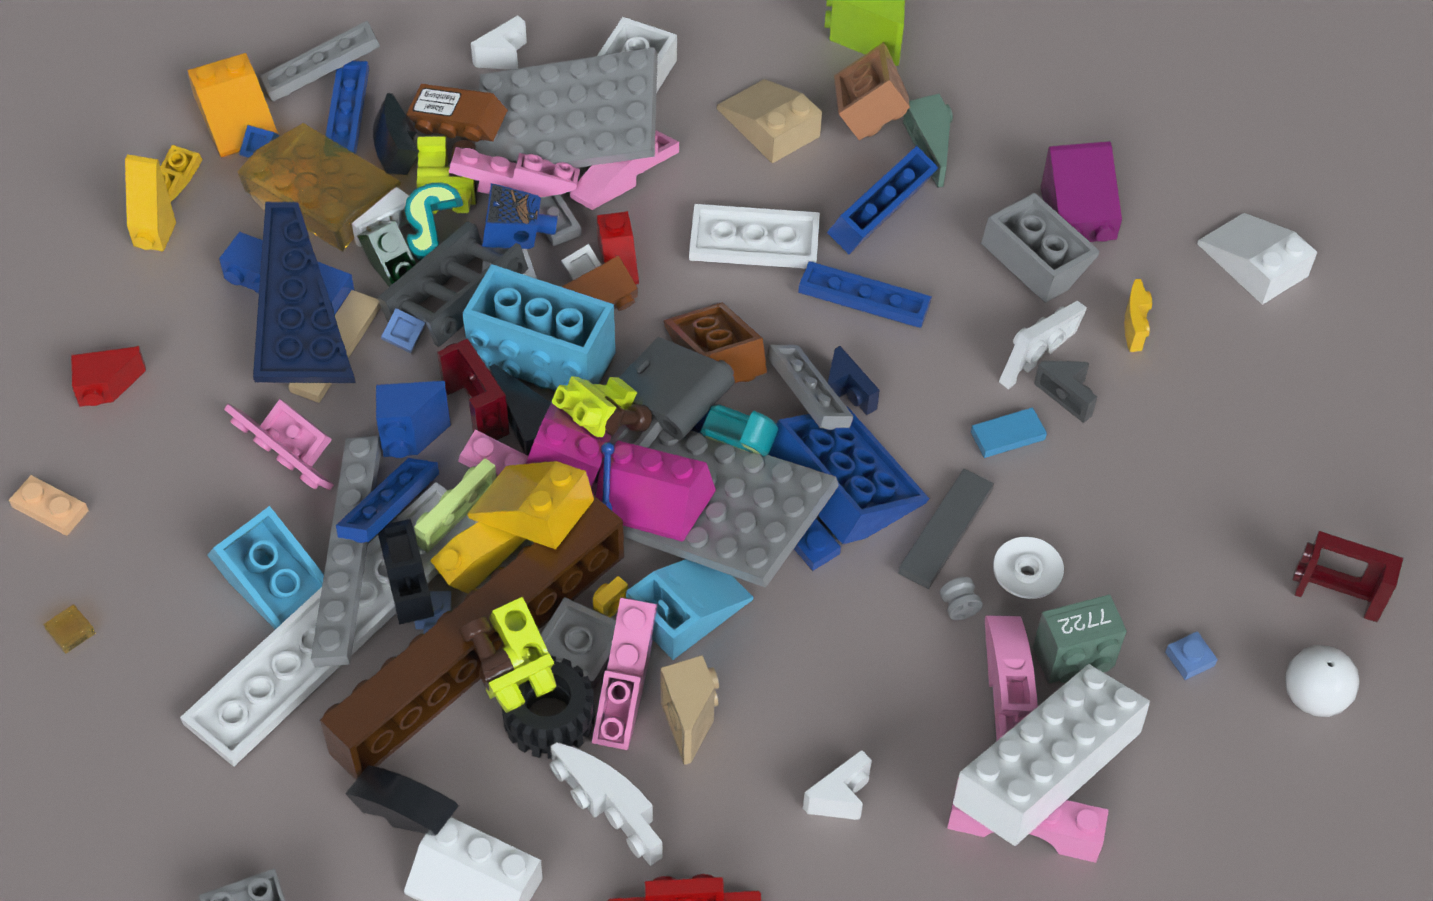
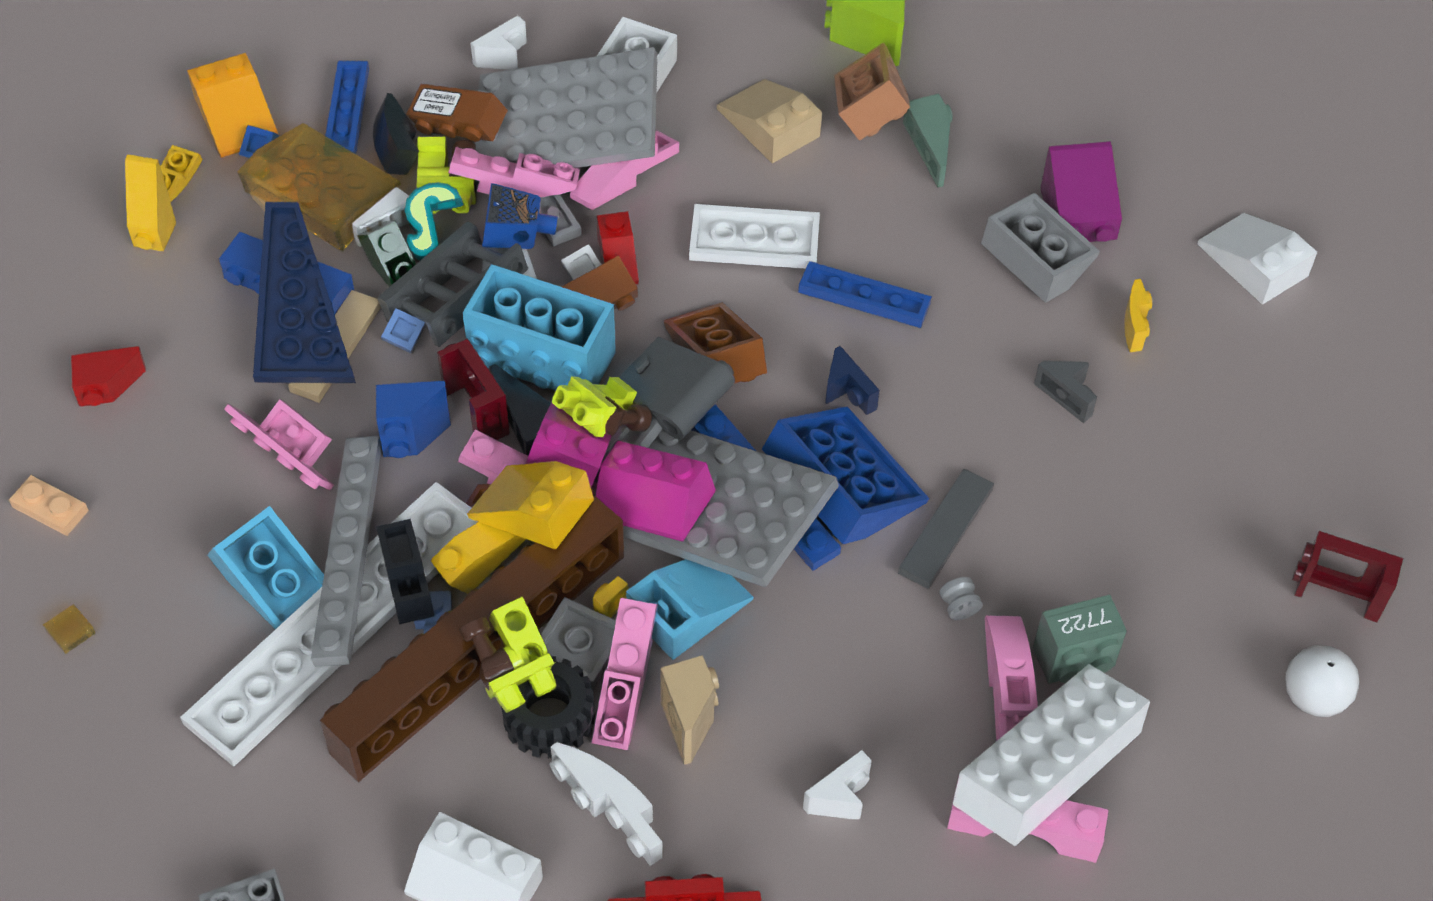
light grey plate [261,21,380,102] -> none
blue plate [336,458,439,543] -> none
black slope [345,765,459,836] -> none
yellowish green plate [414,458,497,553] -> none
blue hinge [601,442,615,510] -> none
teal animal [701,404,778,457] -> none
light grey plate [766,345,853,430] -> none
blue brick [827,146,939,254] -> none
dark azure tile [971,407,1047,458] -> none
white dish [993,537,1064,599] -> none
white wing [999,301,1087,389] -> none
medium blue plate [1165,631,1218,680] -> none

